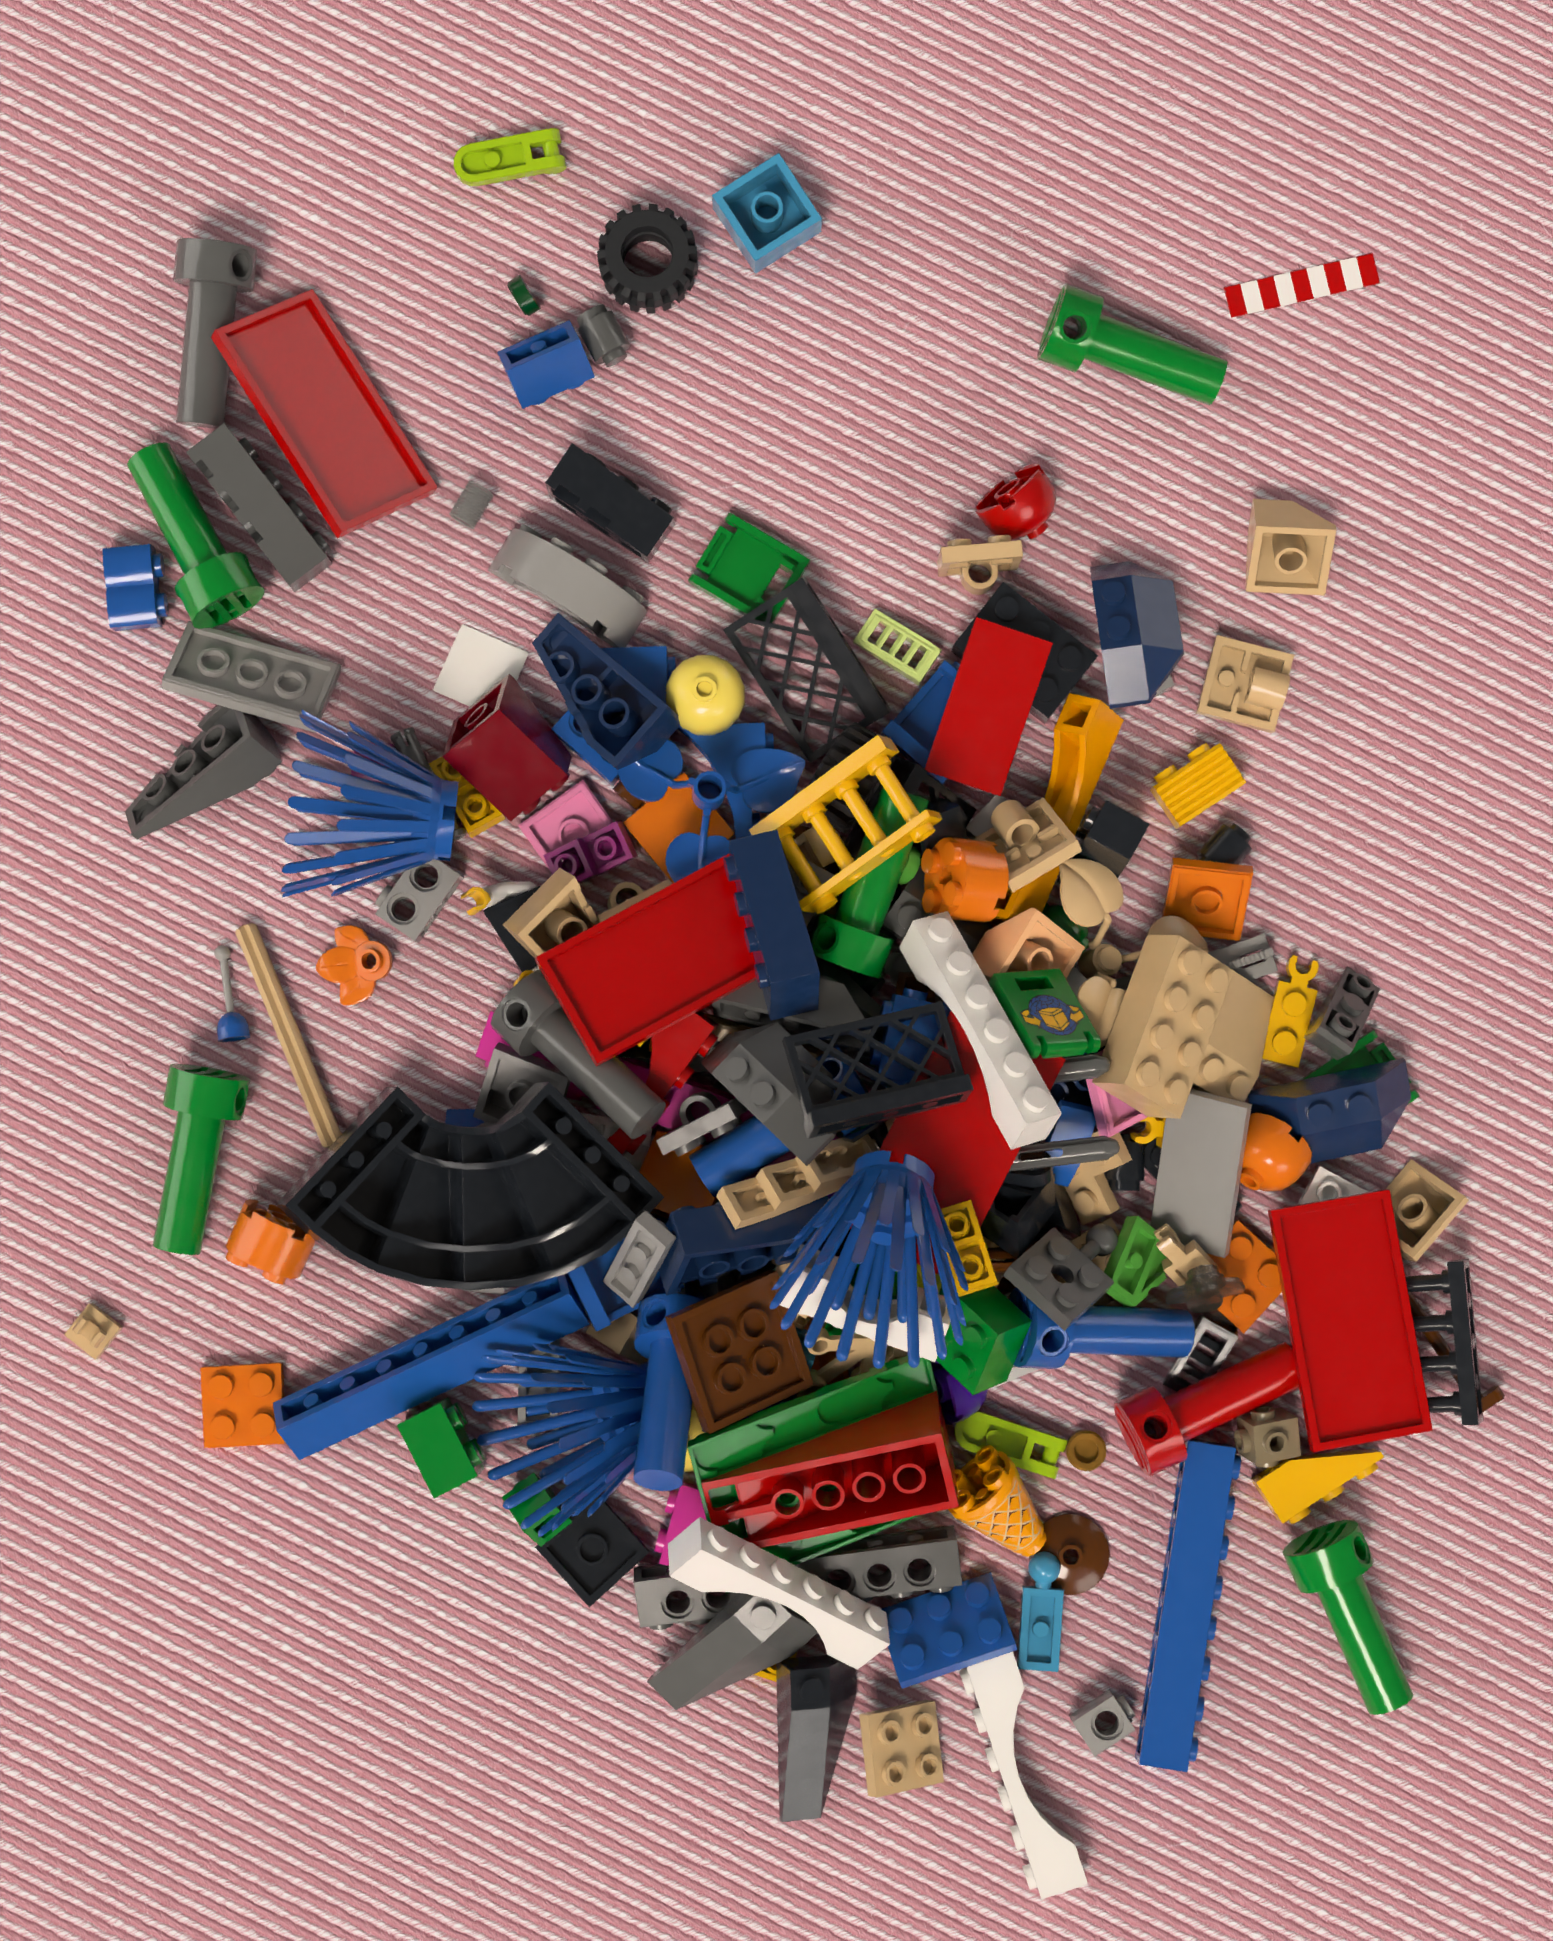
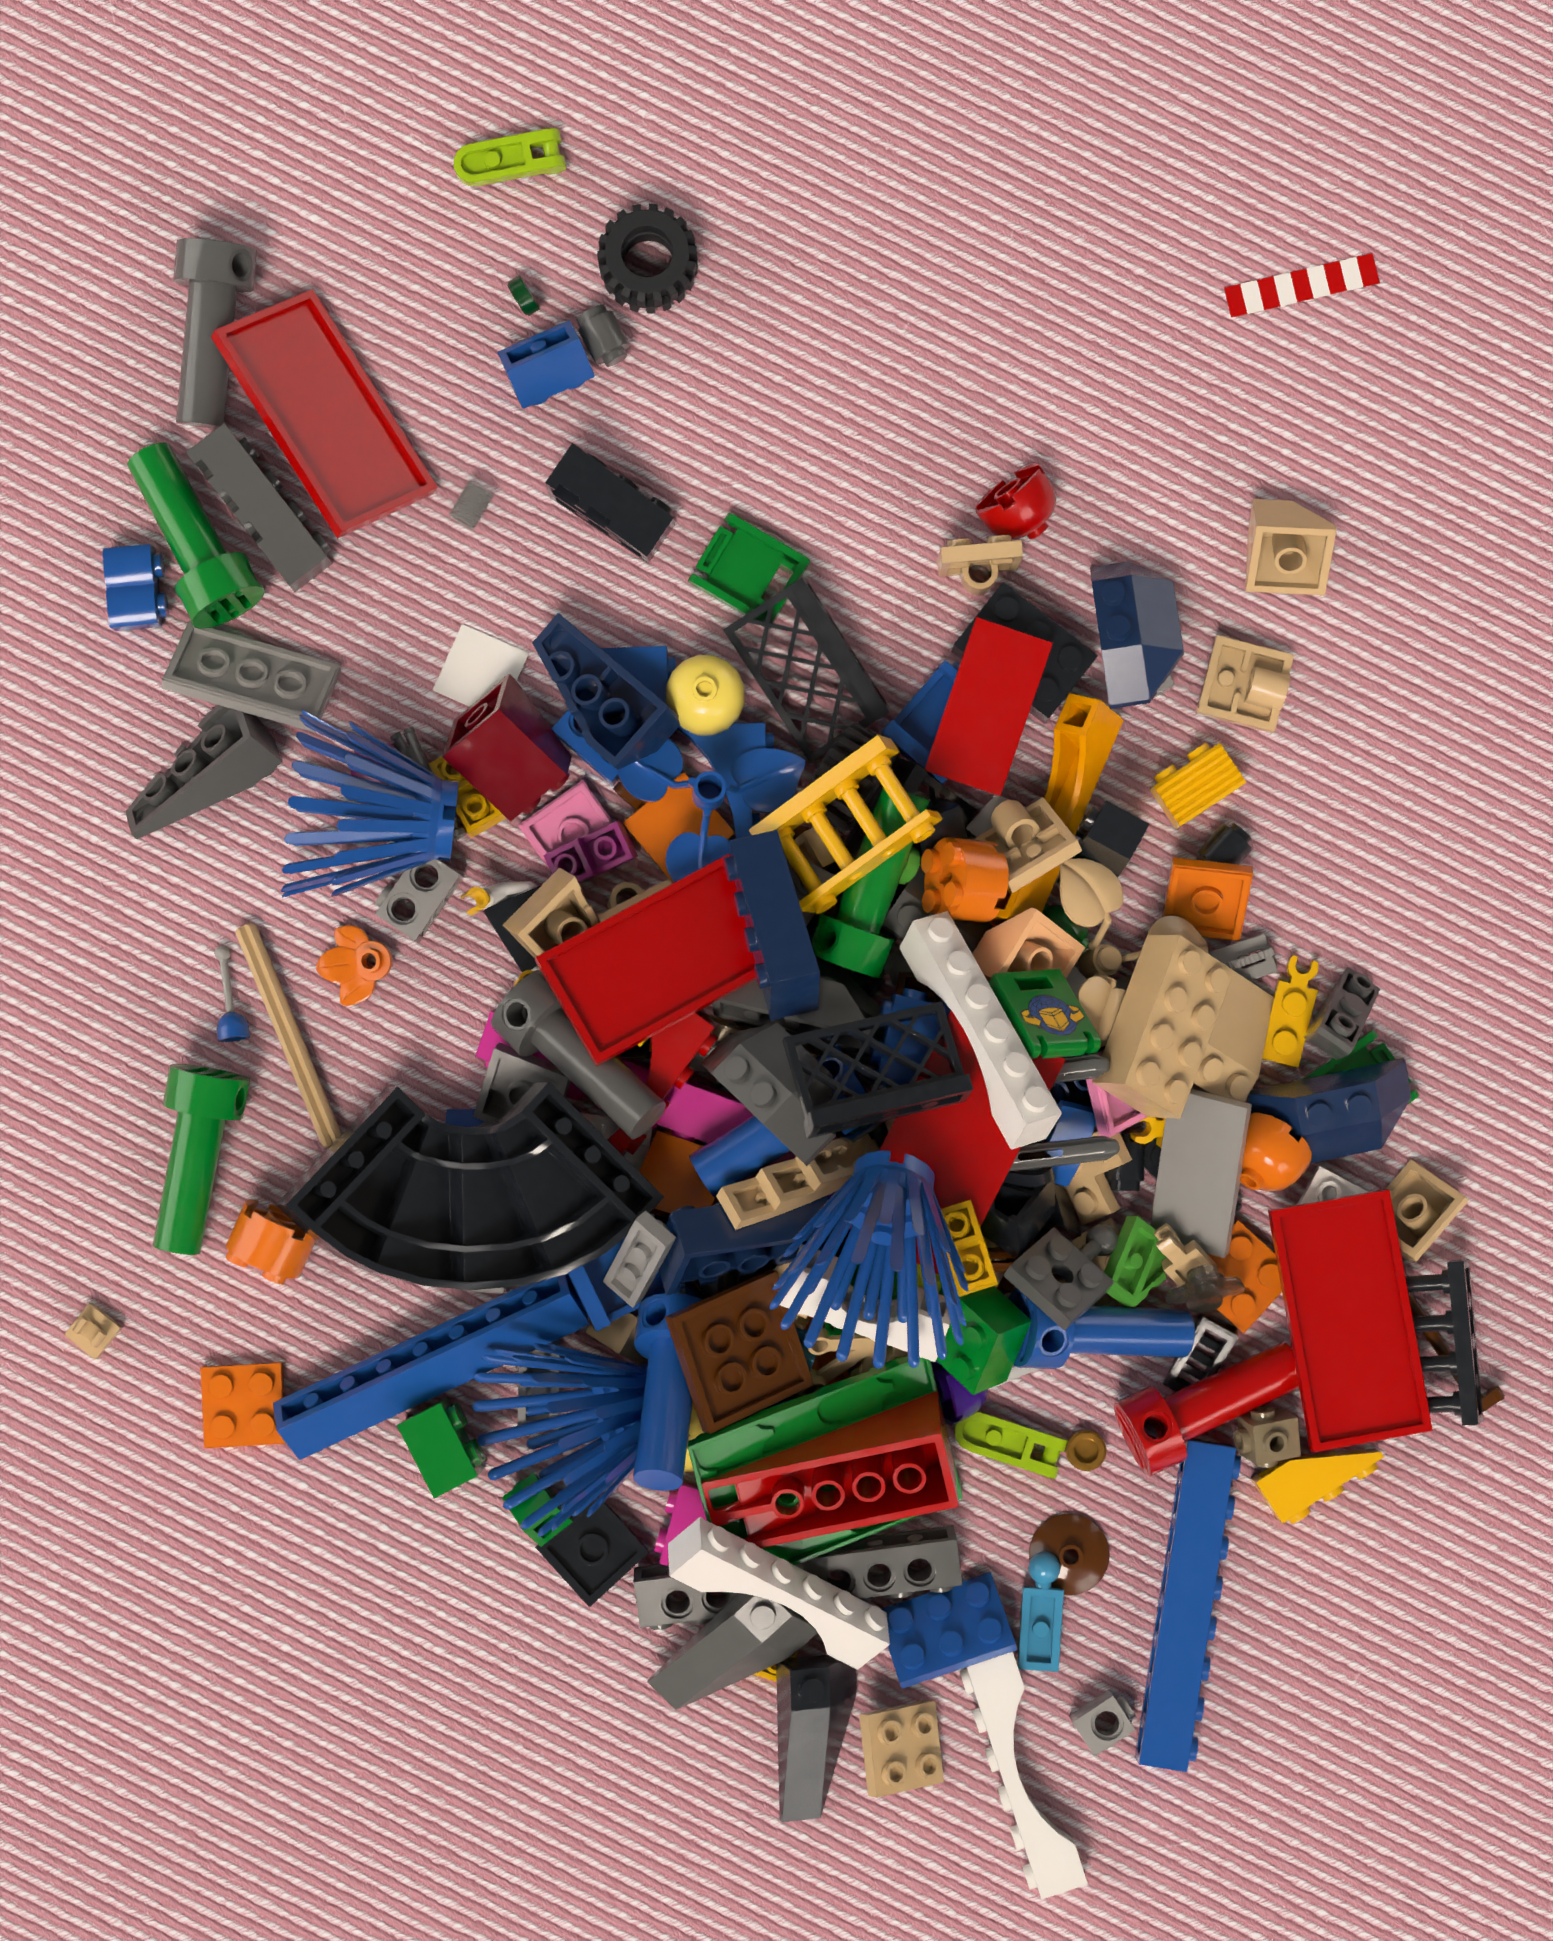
light grey brick [488,524,647,647] -> none
flat silver plate [656,1091,748,1157] -> none
dark azure brick [712,153,822,274] -> none
yellowish green slope [853,609,942,686] -> none
light orange cone [948,1445,1047,1557] -> none
green piece [1037,283,1228,406] -> none
green piece [1282,1520,1413,1715] -> none

